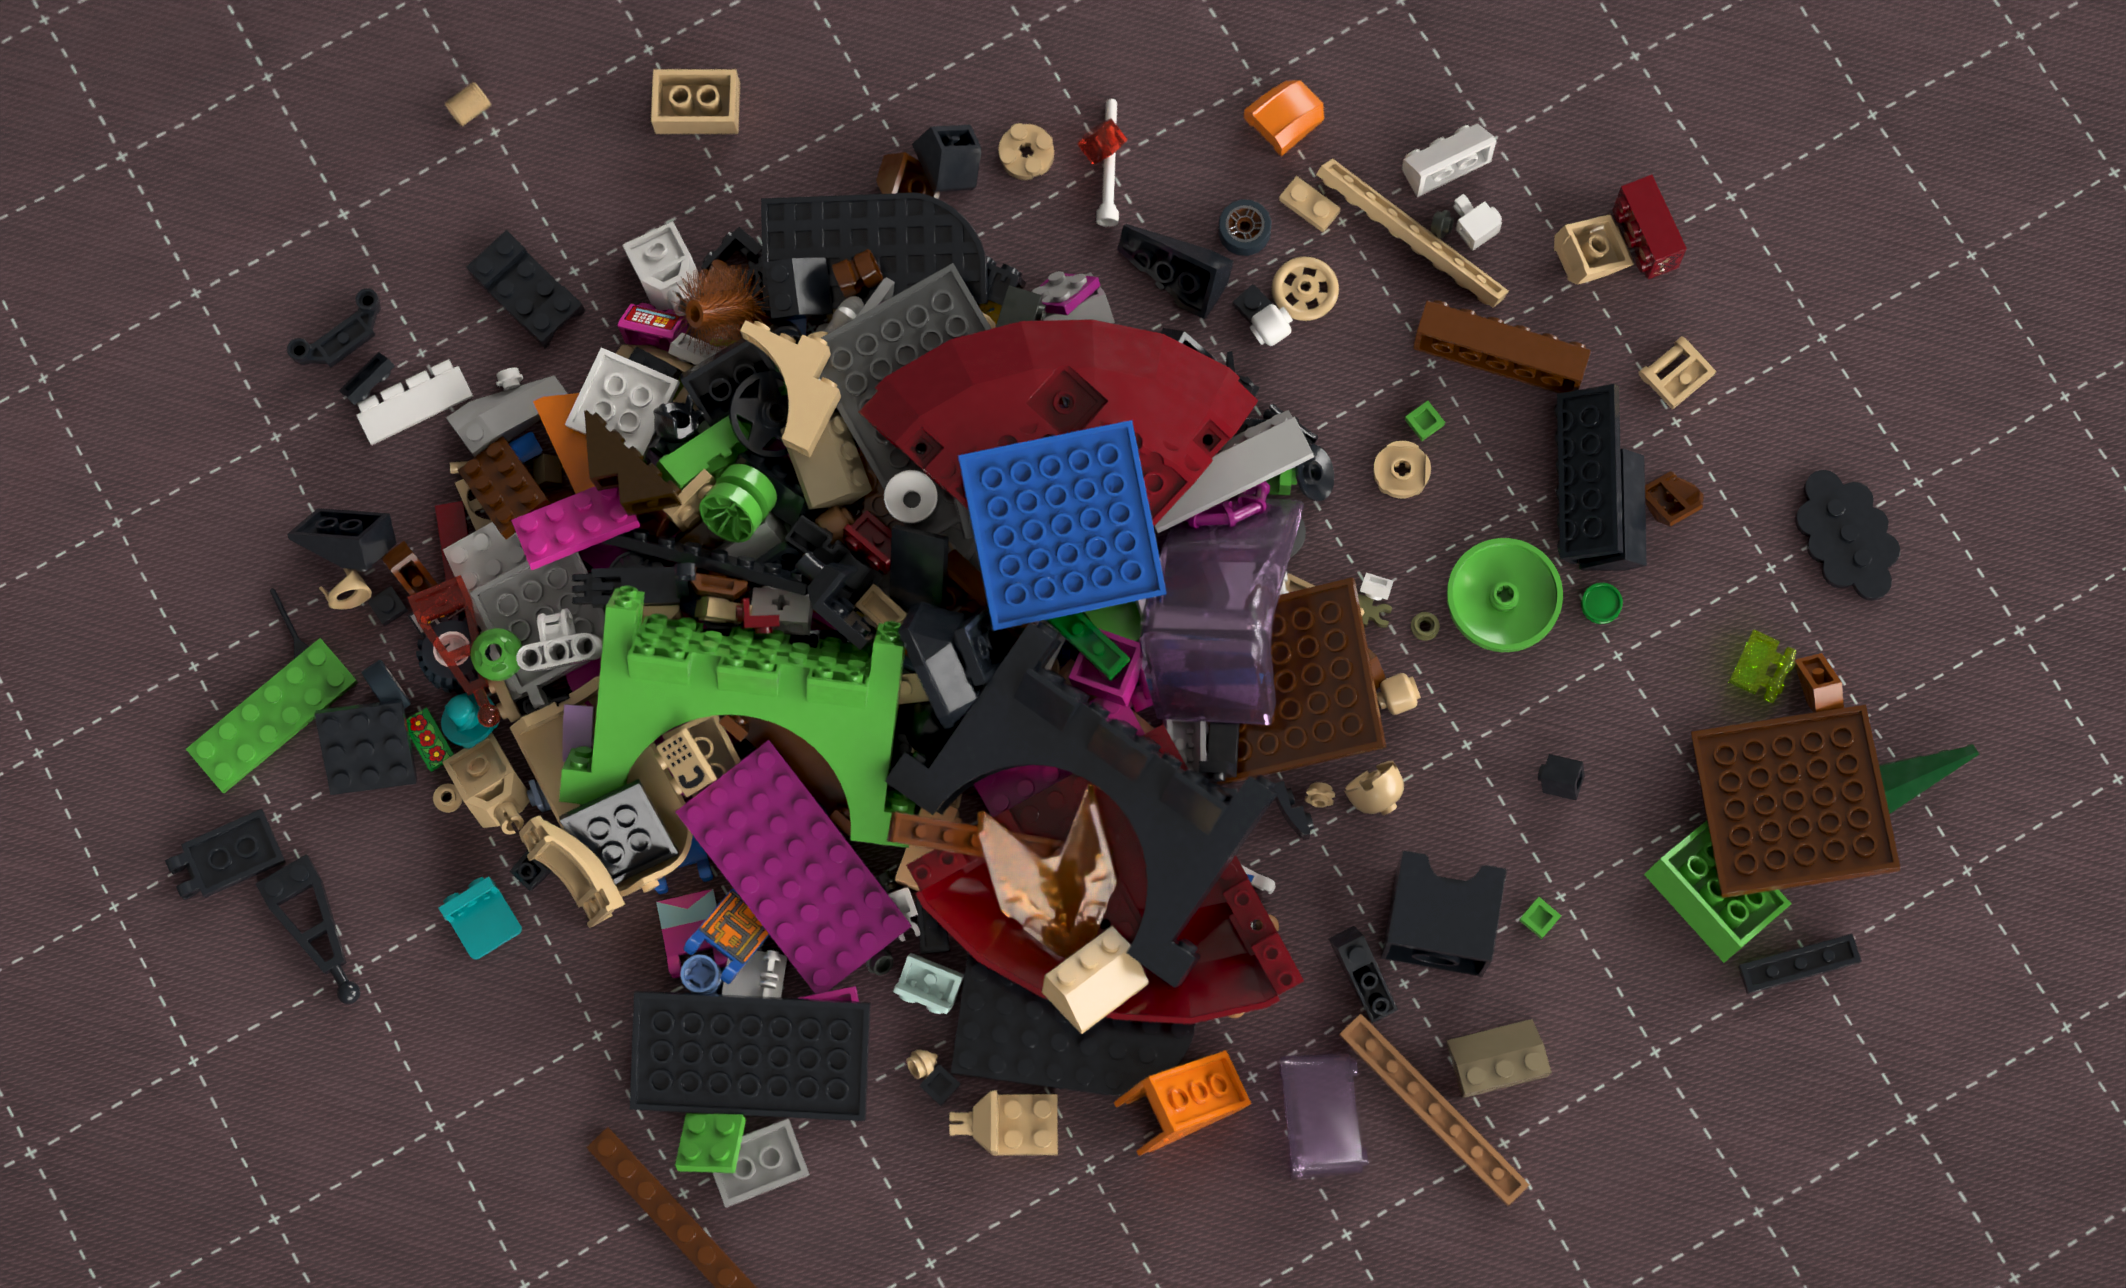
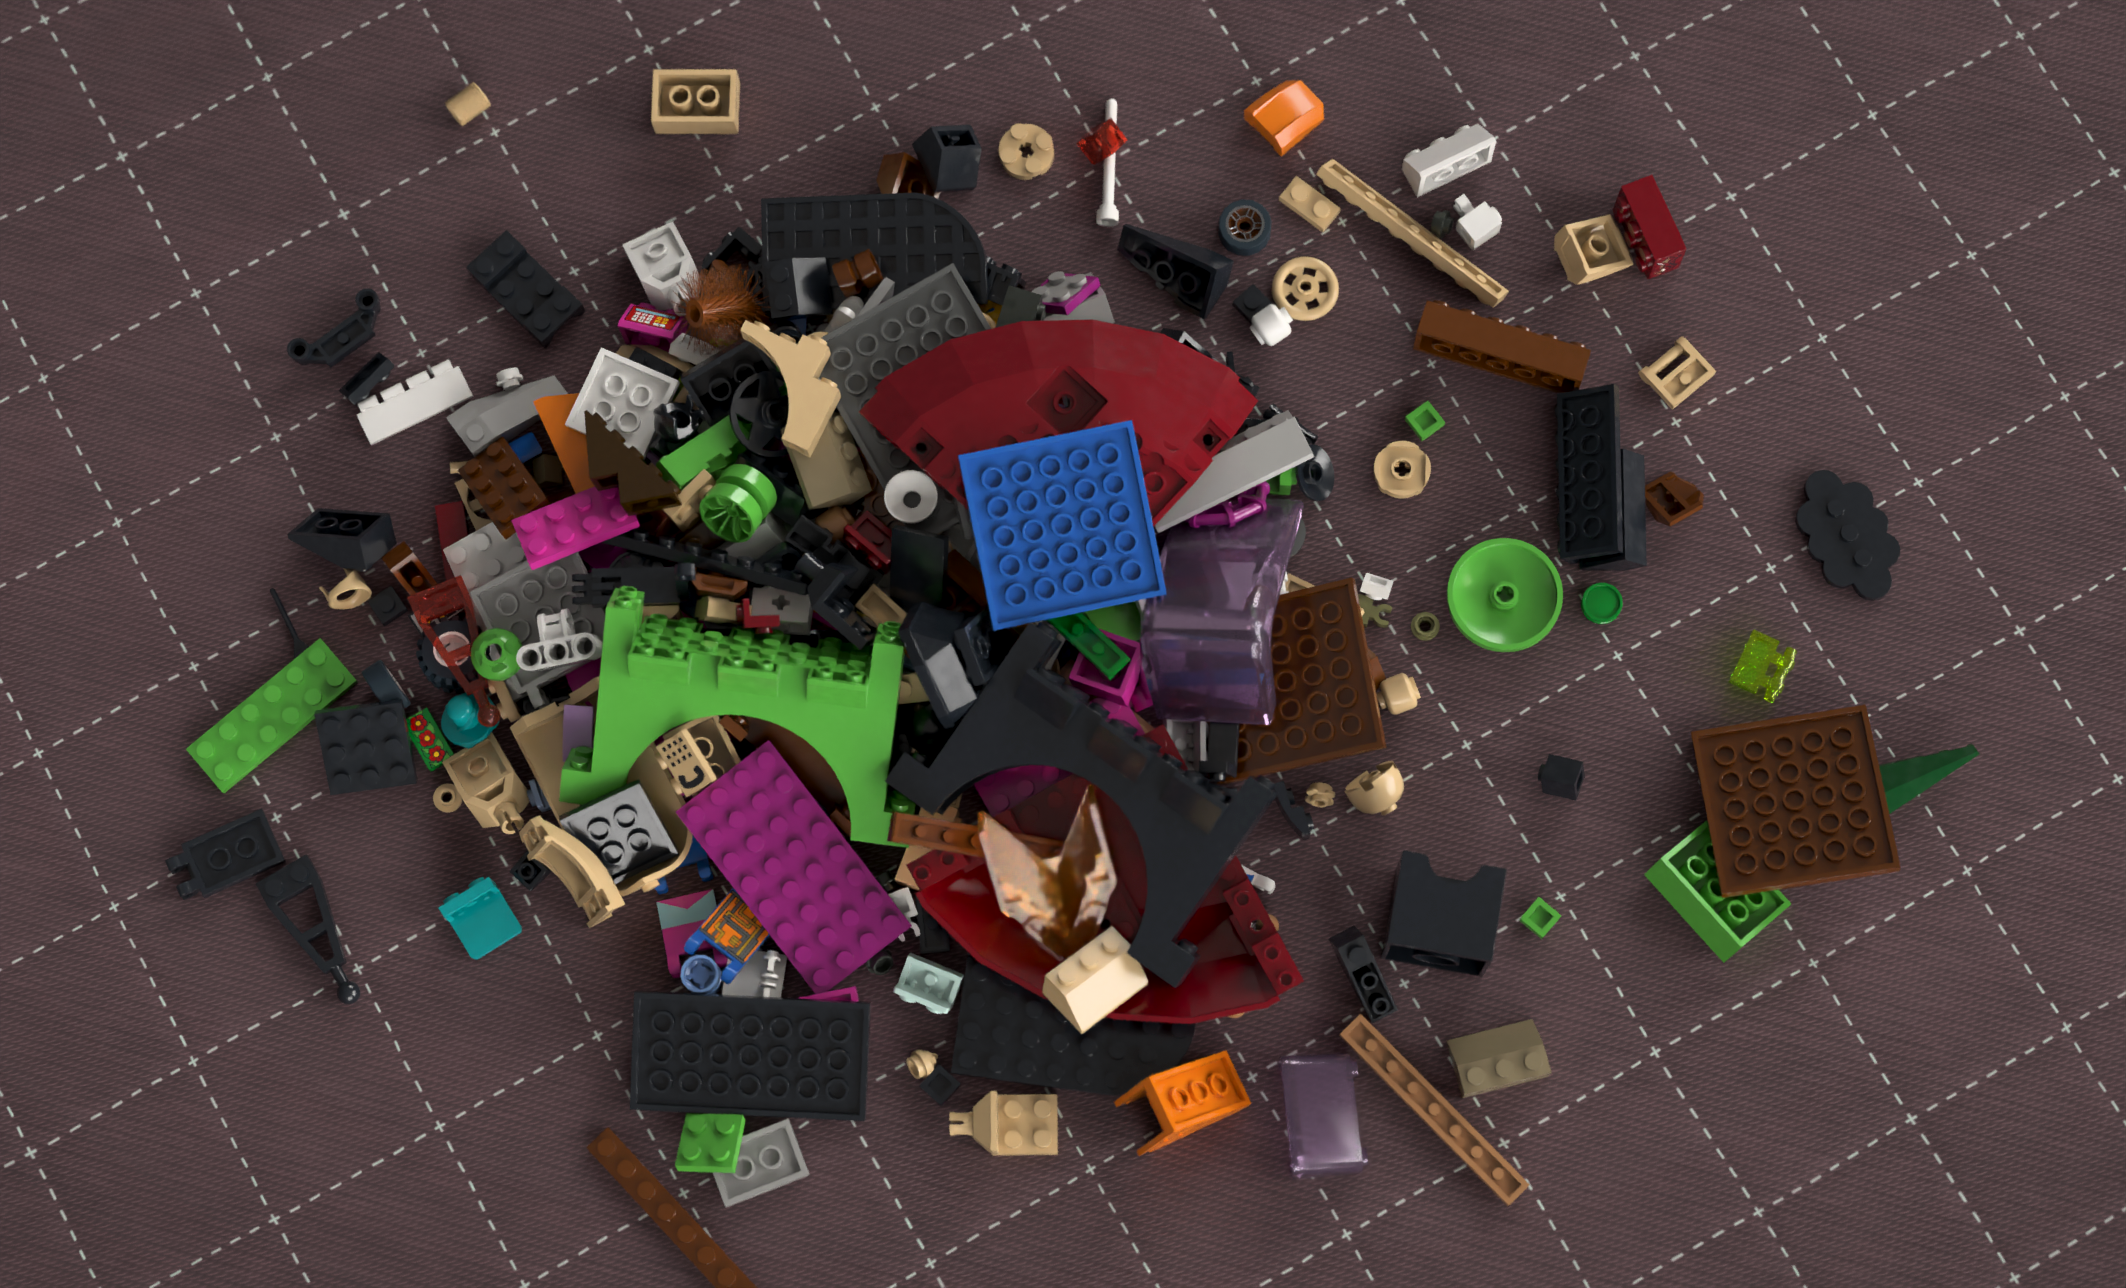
black plate [1738,933,1862,994] -> none
dark orange slope [1794,653,1844,713] -> none

